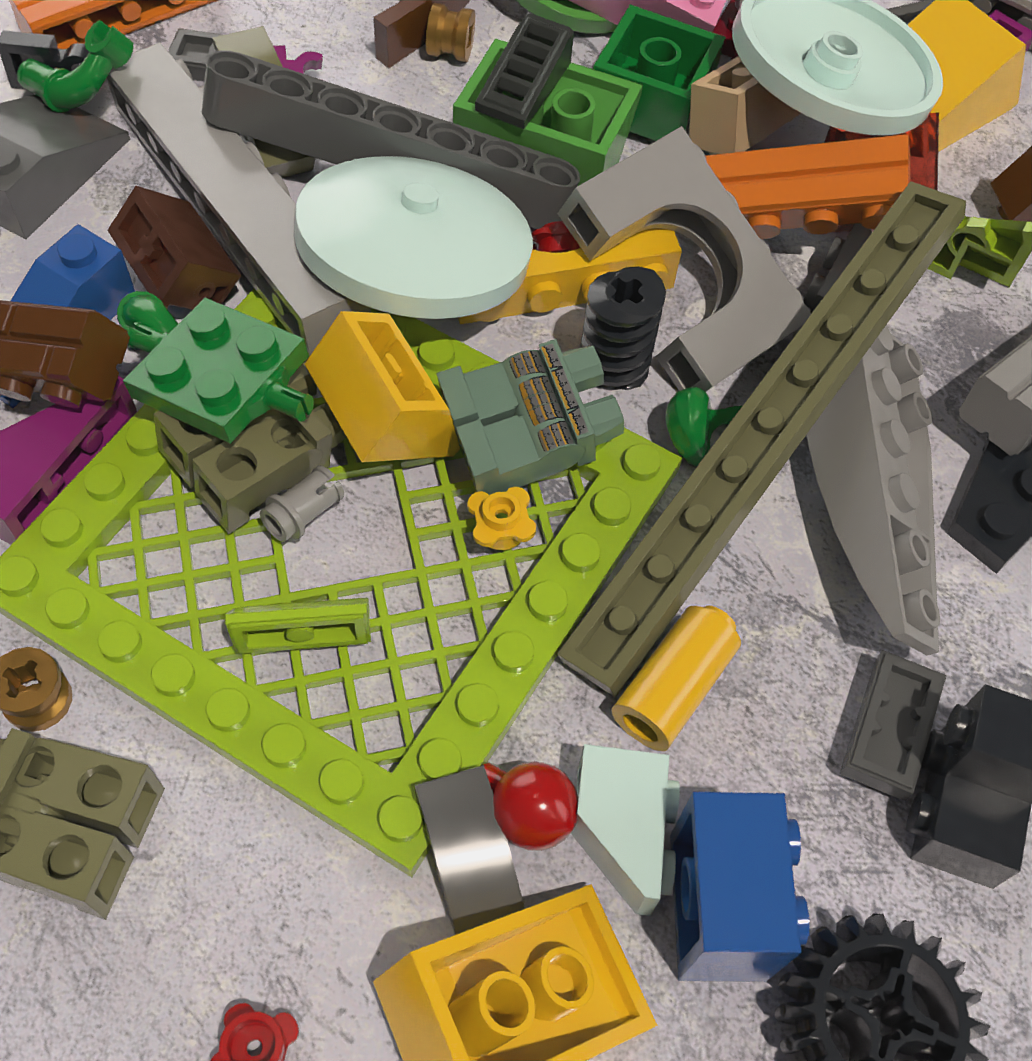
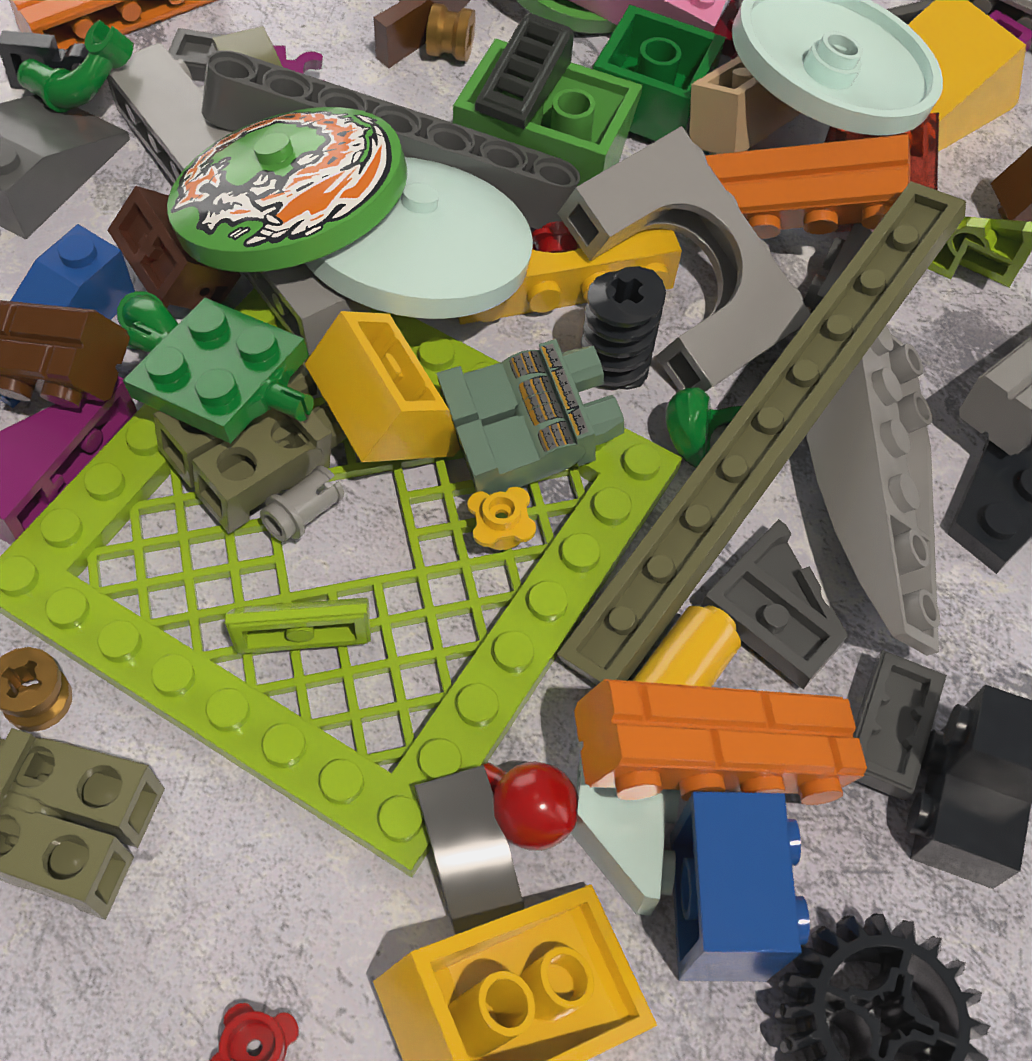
none -> dish [167,107,407,272]
none -> orange brick [574,679,867,805]
none -> dark grey wing [701,519,848,690]

